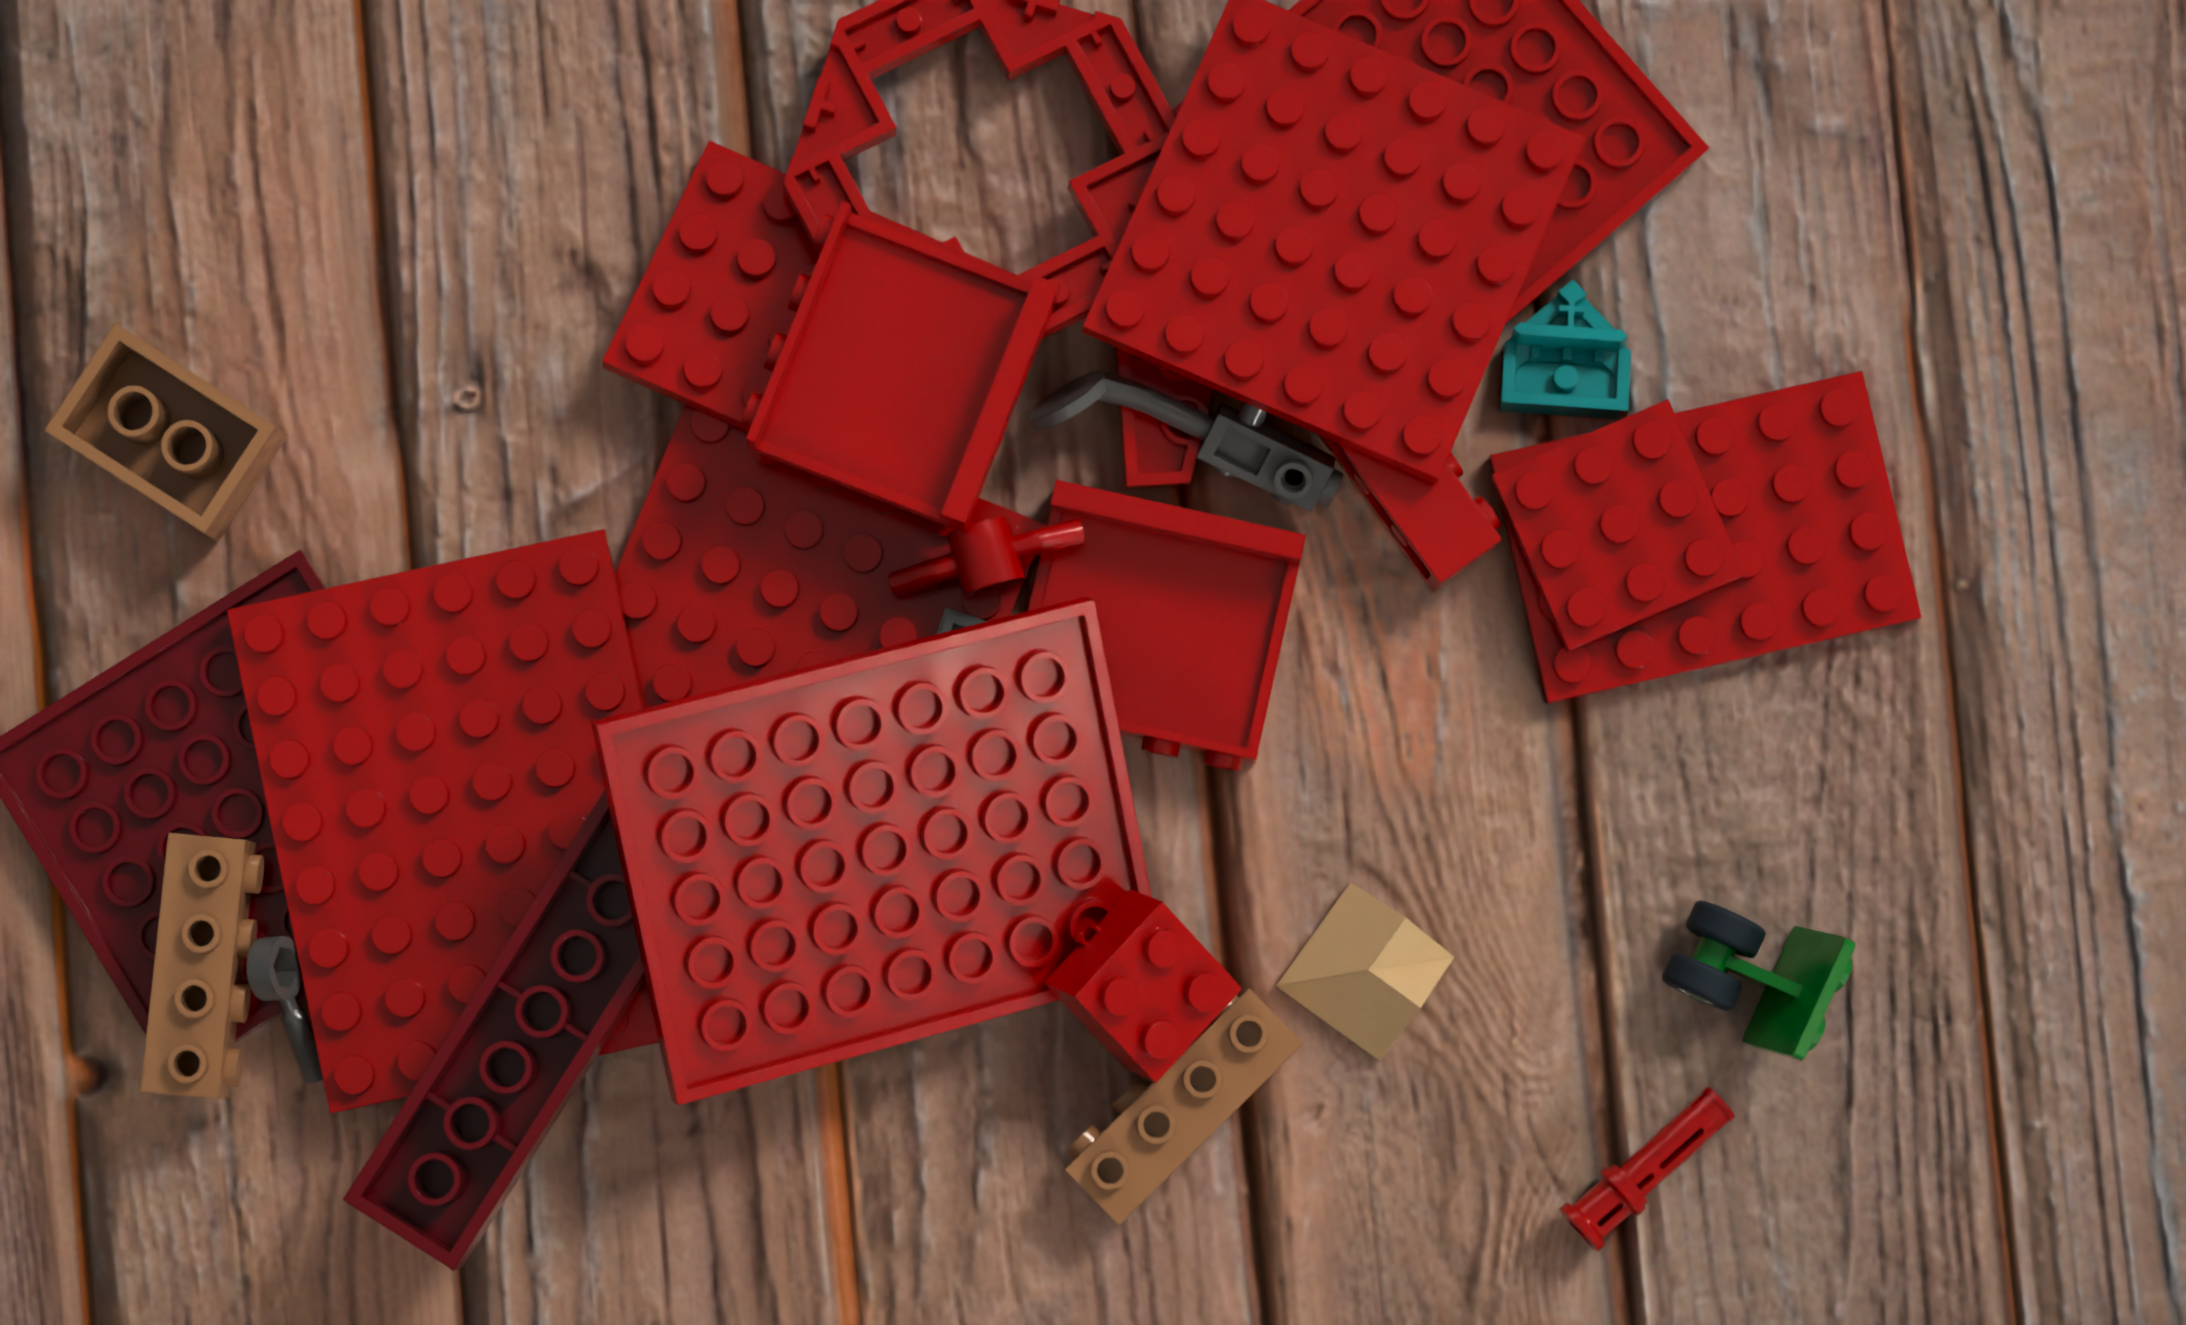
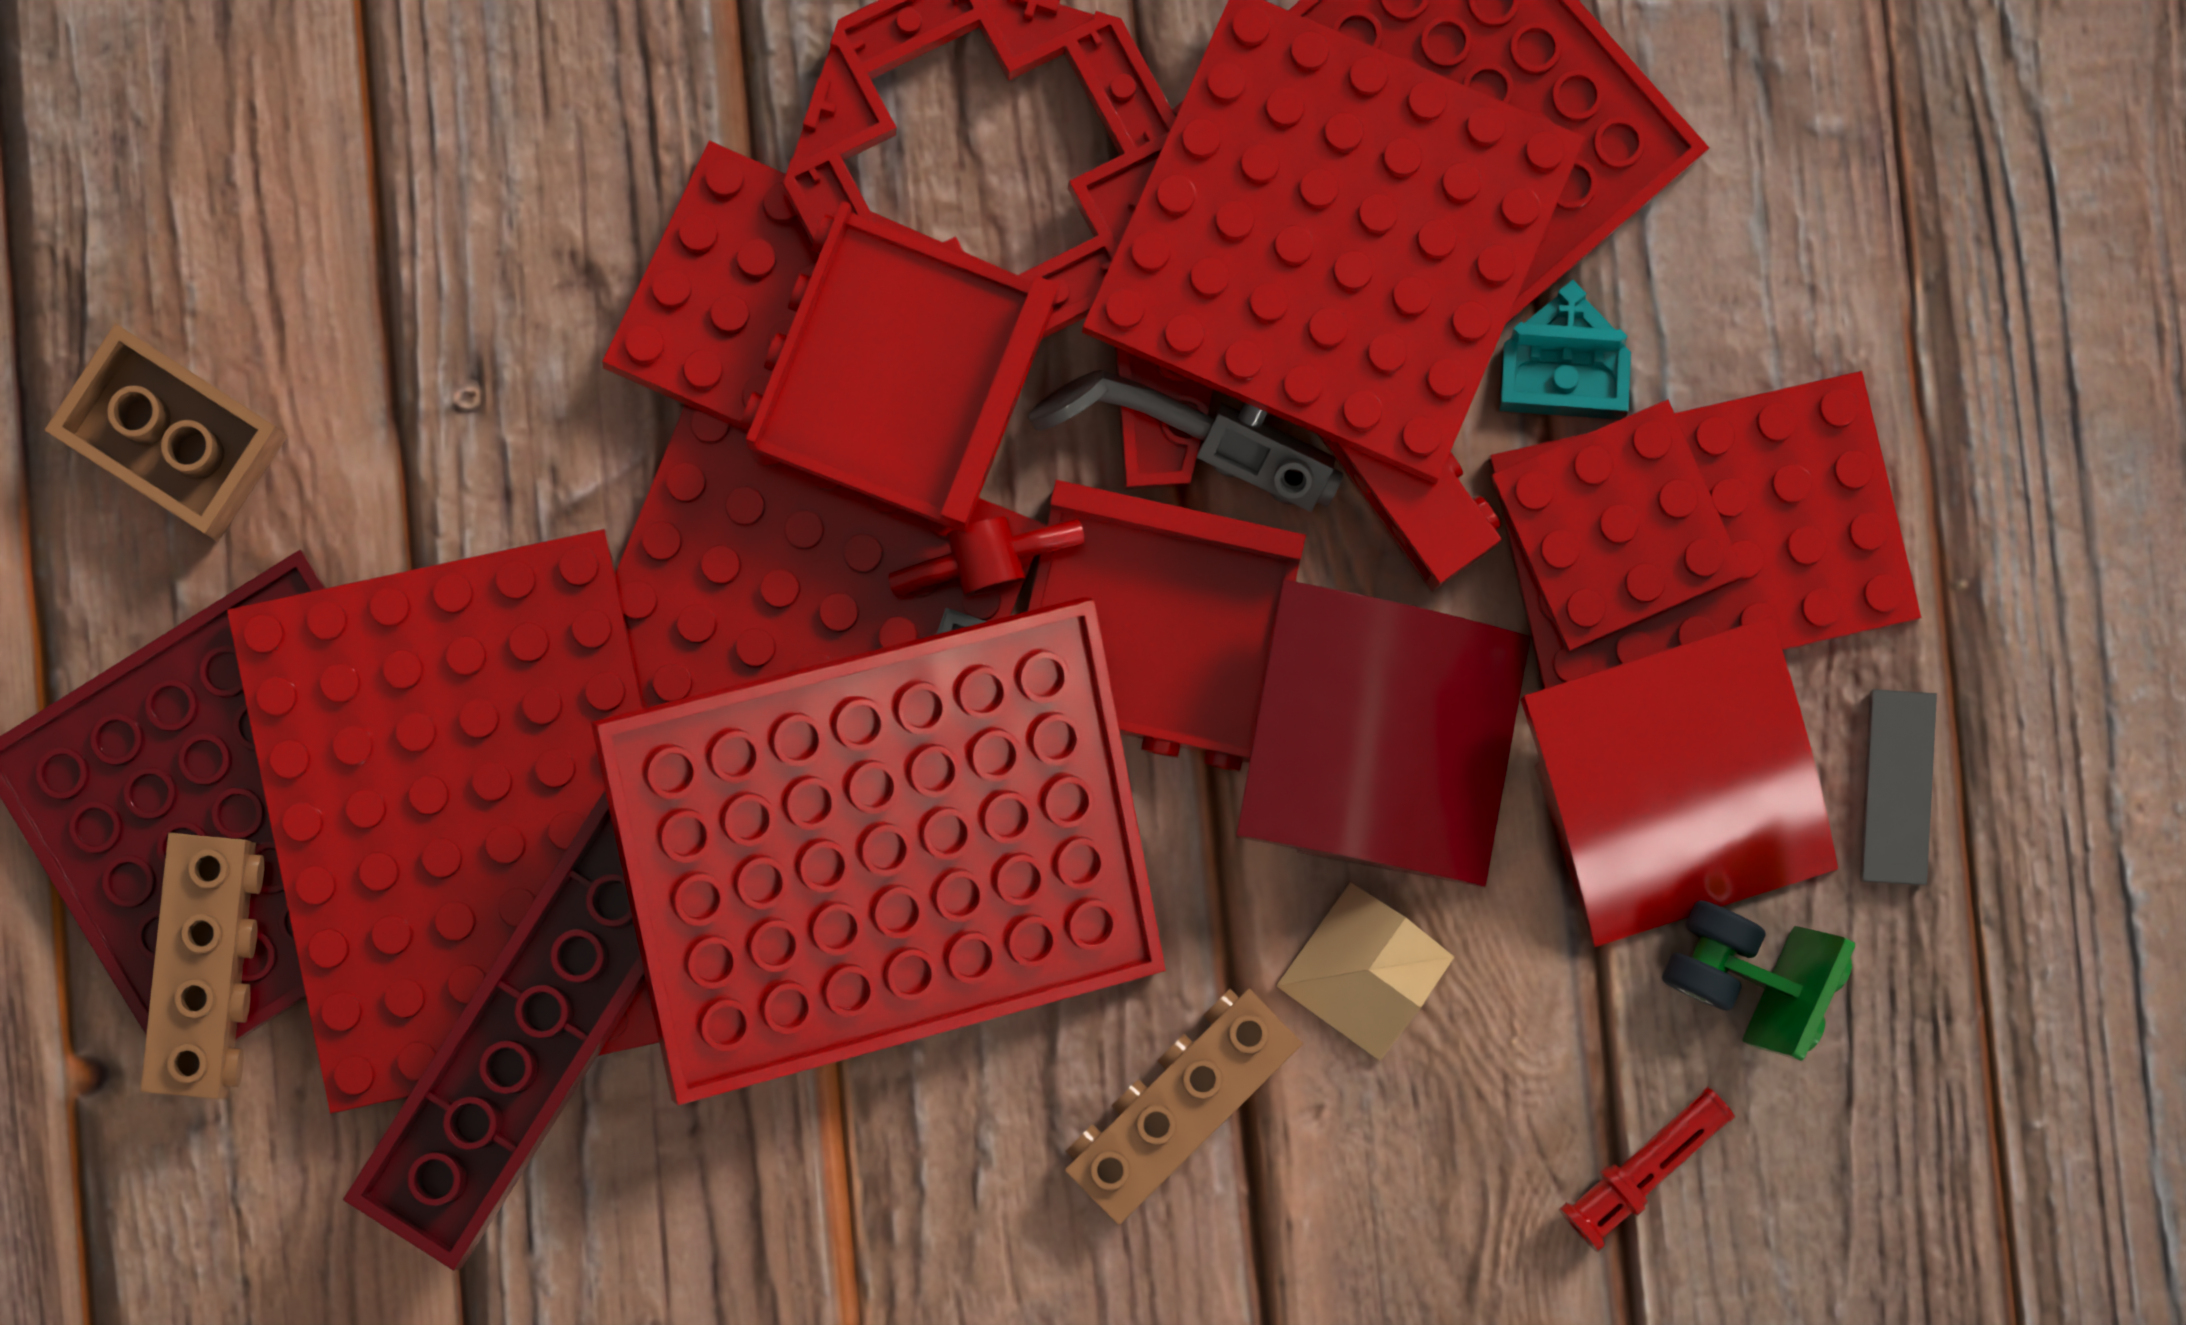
dark grey piece [246,936,323,1083] -> none
red brick [1044,889,1242,1083] -> none
none -> dark red slope [1236,579,1531,887]
none -> red slope [1520,616,1838,947]
none -> dark grey tile [1860,689,1937,886]

